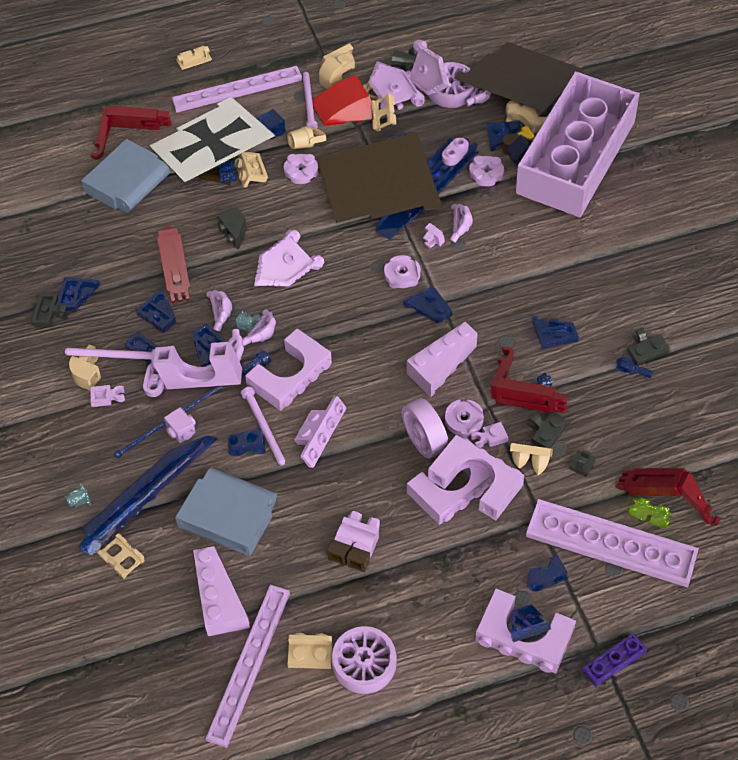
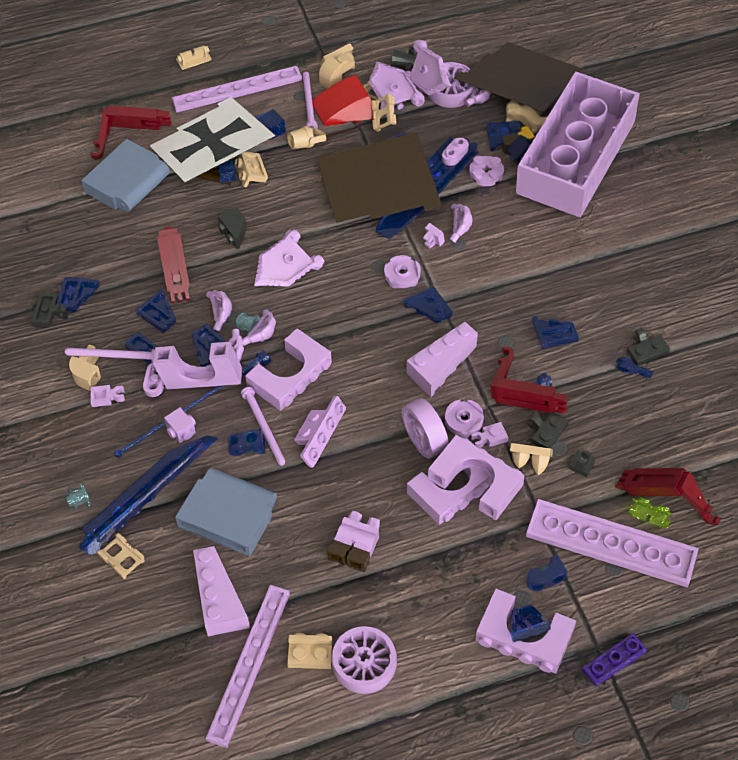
lavender plate [284,154,318,184] -> none

